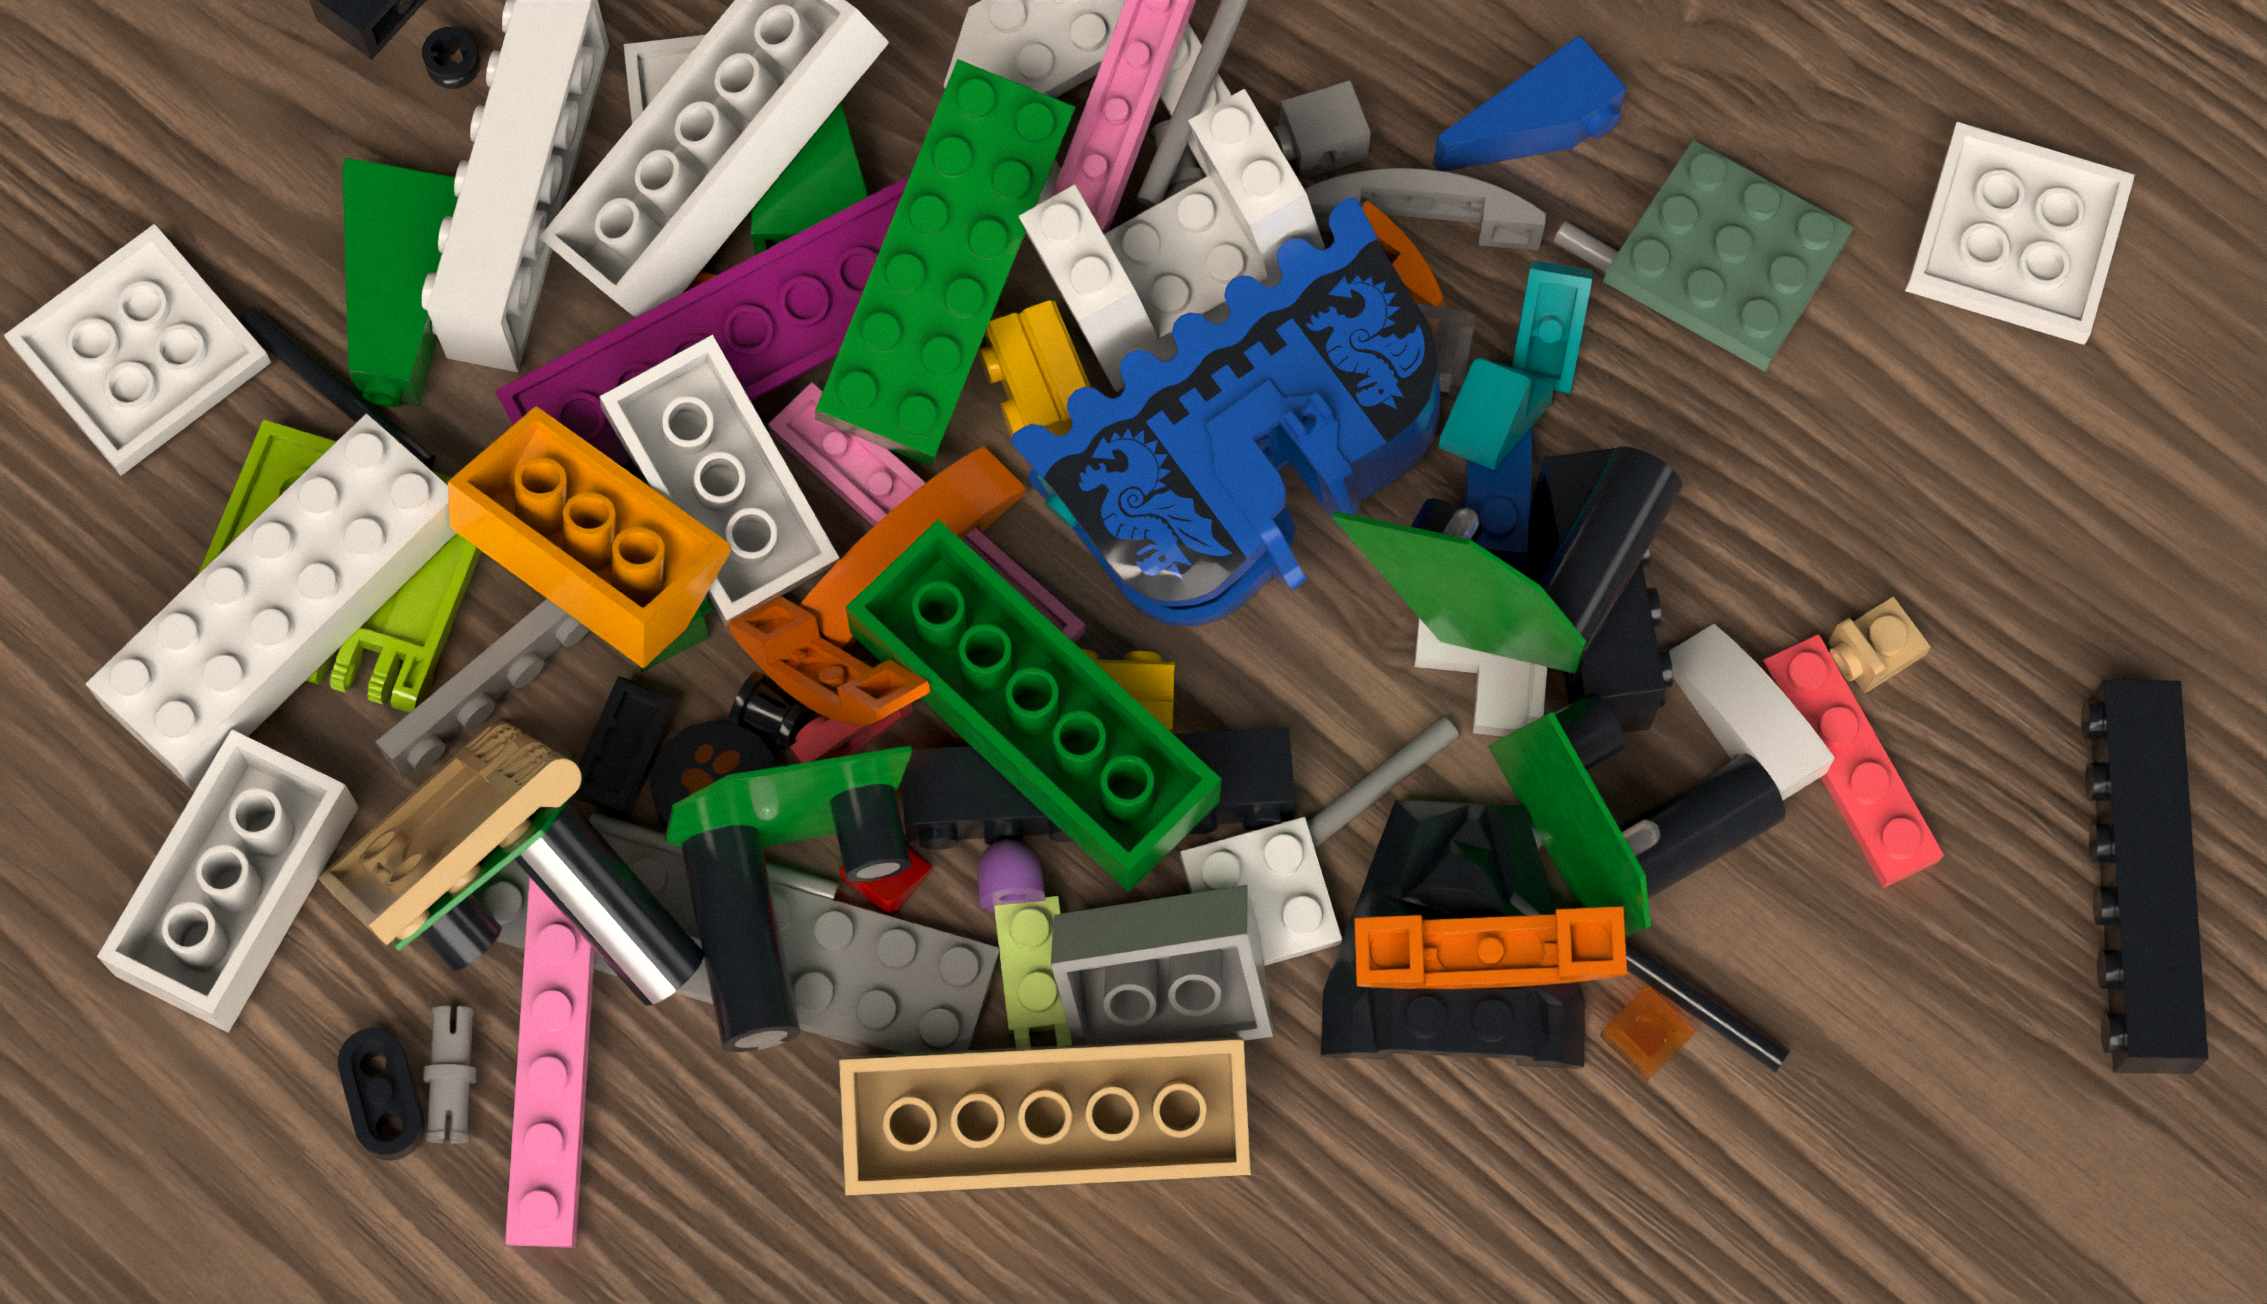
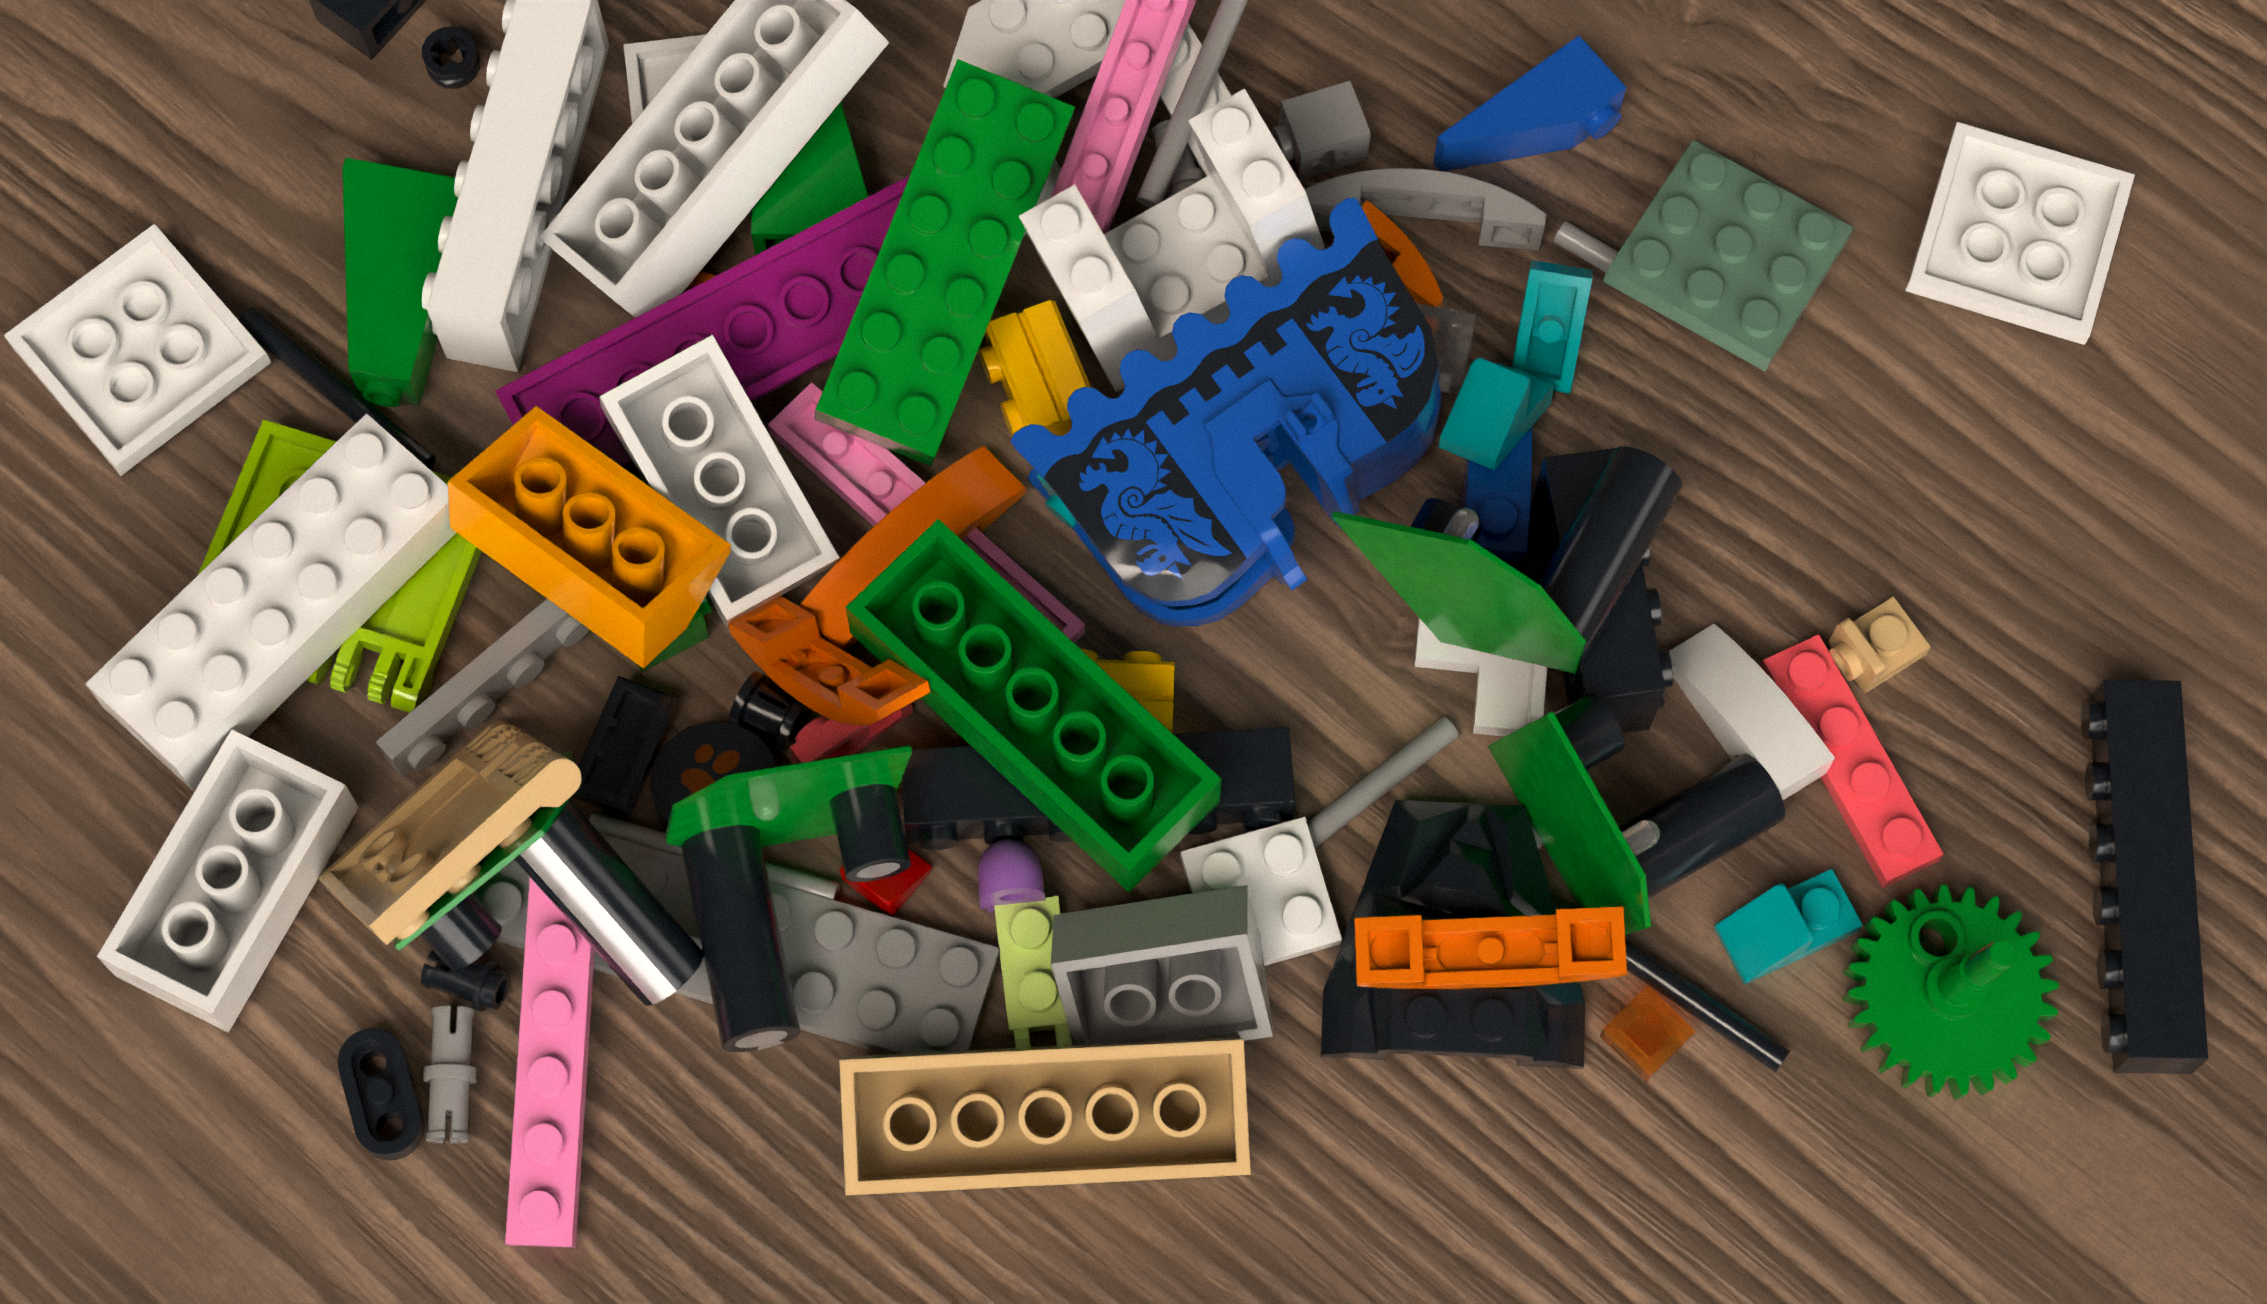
none -> black pin [421,949,510,1012]
none -> teal slope [1714,869,1863,985]
none -> green gear [1842,885,2059,1100]

